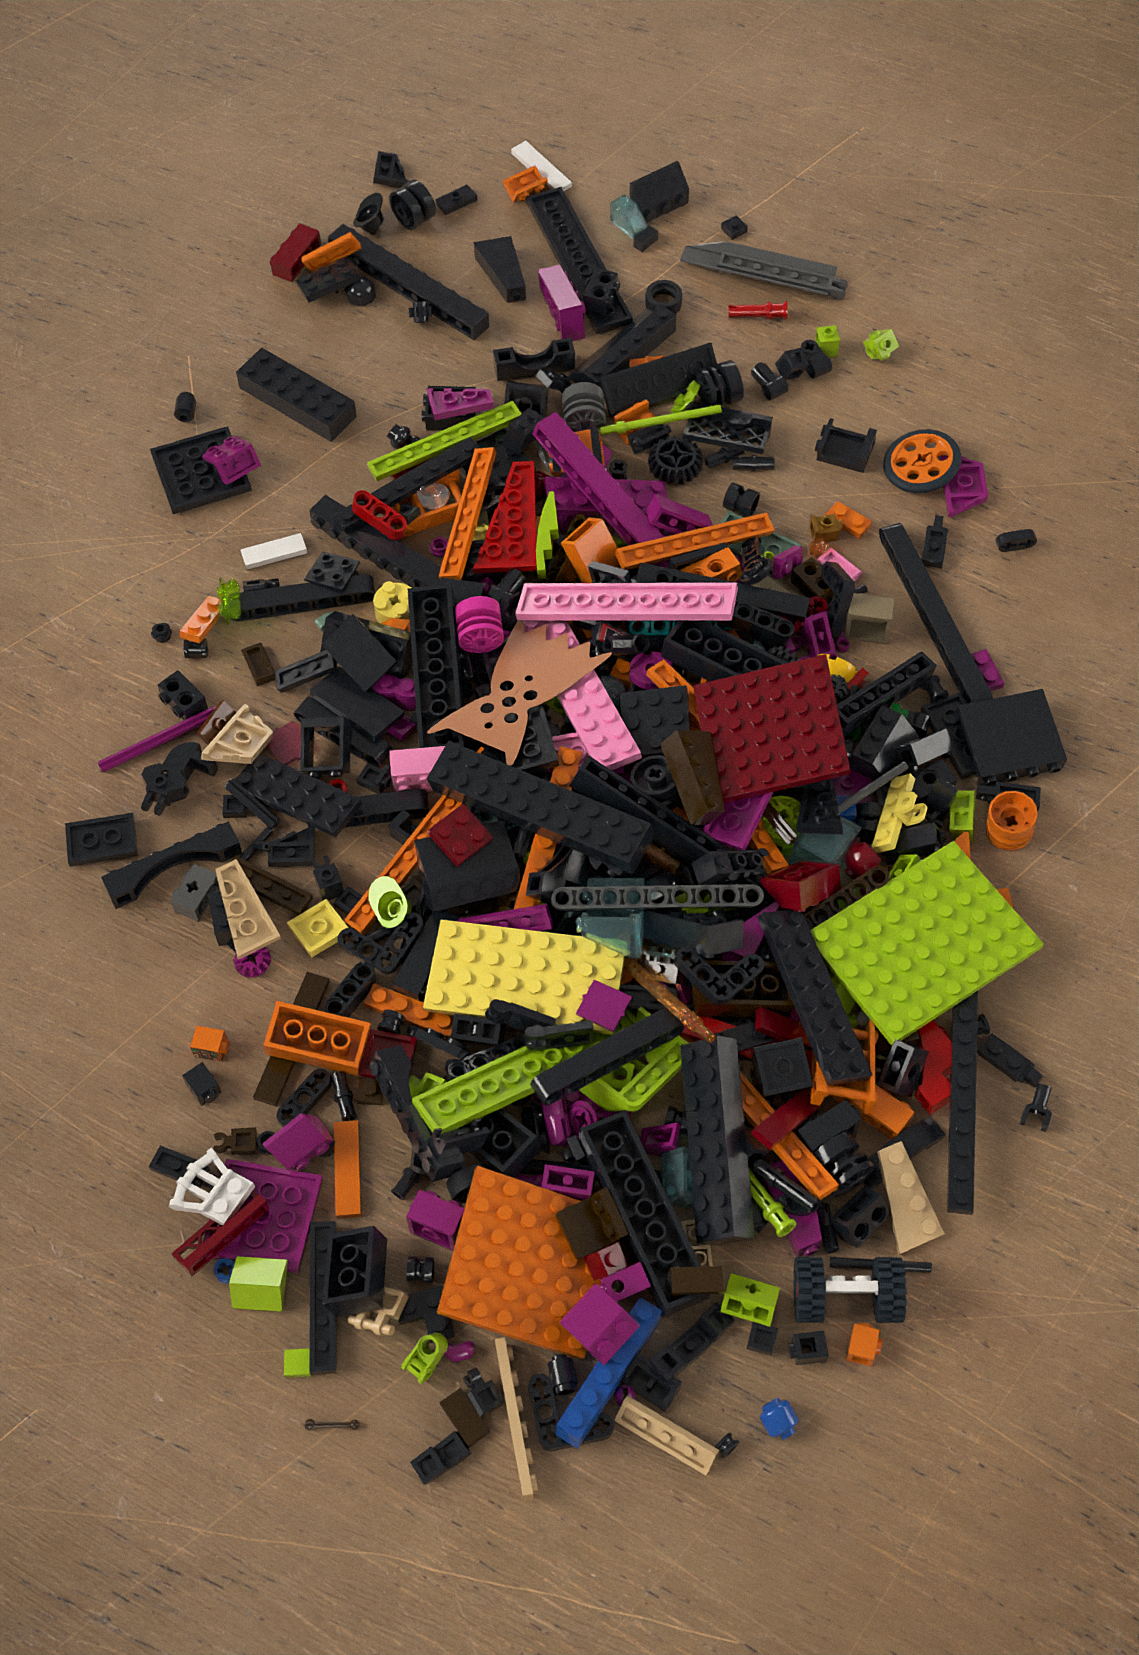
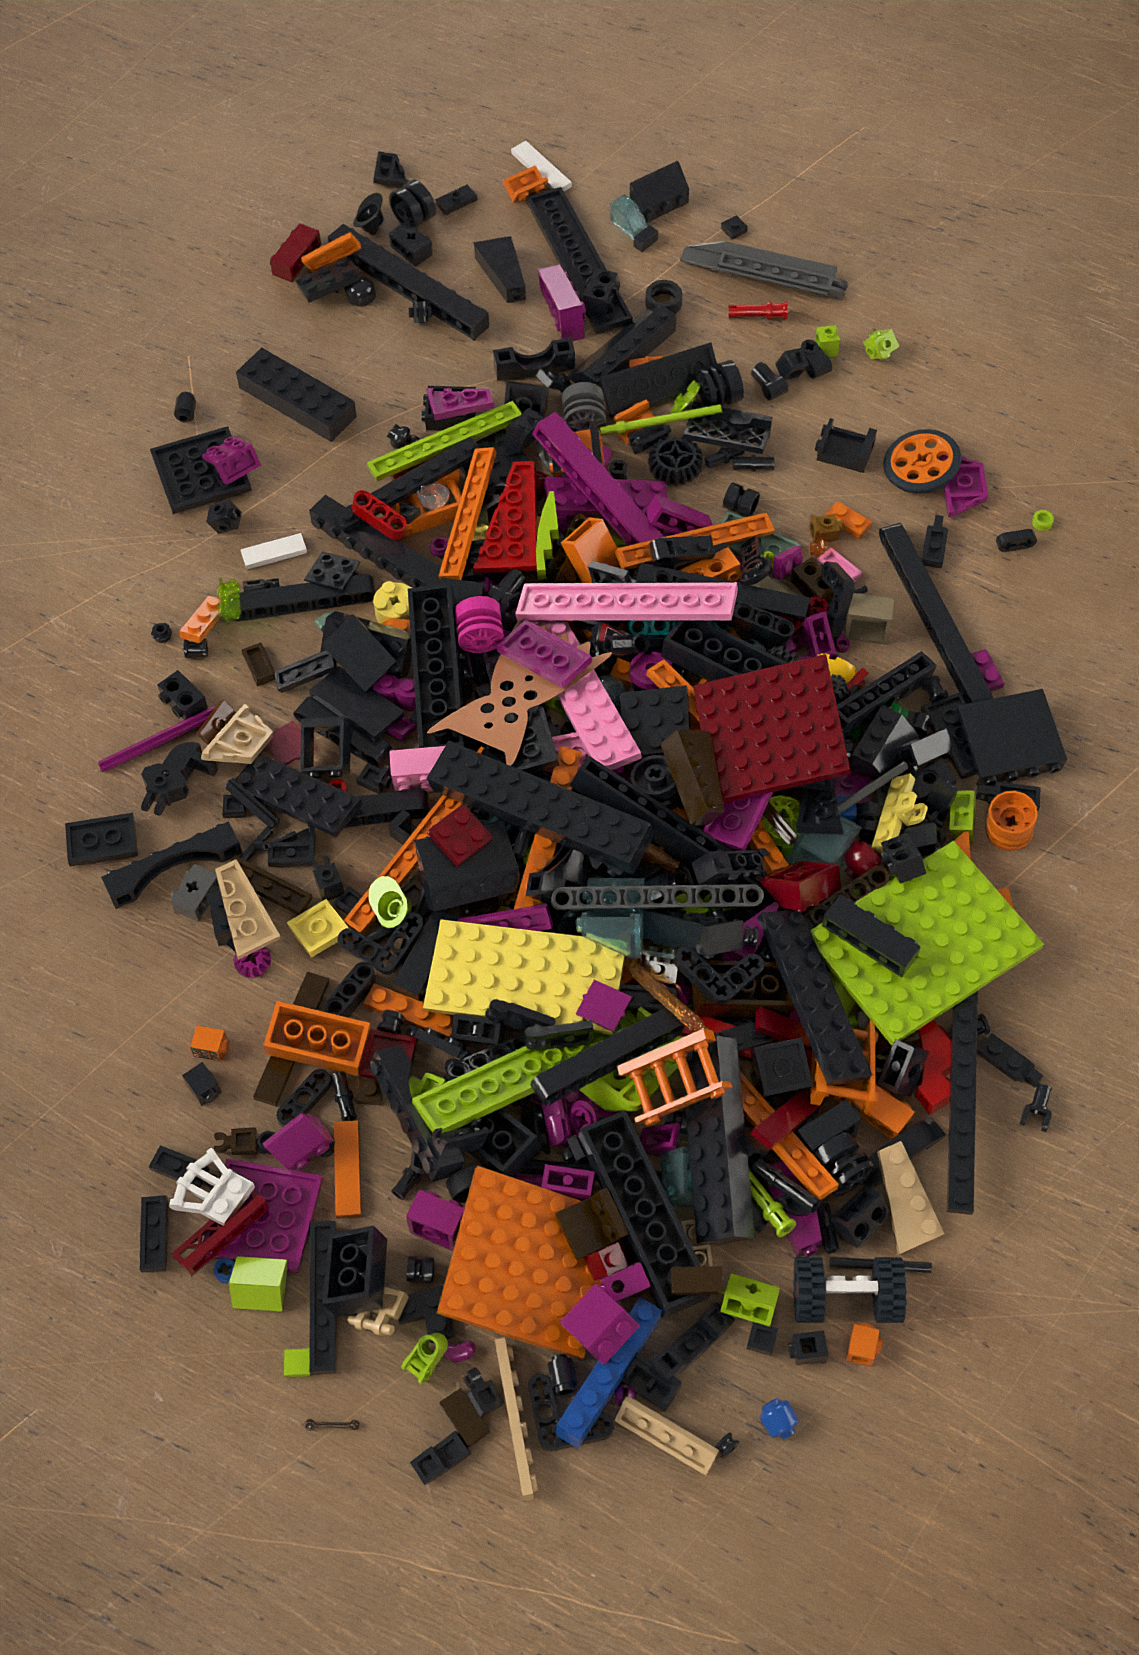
none -> black plate [139,1195,168,1273]
none -> black brick [206,500,242,534]
none -> black brick [389,222,433,267]
none -> magenta plate [496,620,592,689]
none -> orange fence [617,1029,732,1126]
none -> black plate [649,536,716,566]
none -> black bush [744,926,758,948]
none -> black brick [822,895,921,978]
none -> black brick [880,833,927,884]
none -> lime tile [1032,510,1054,531]

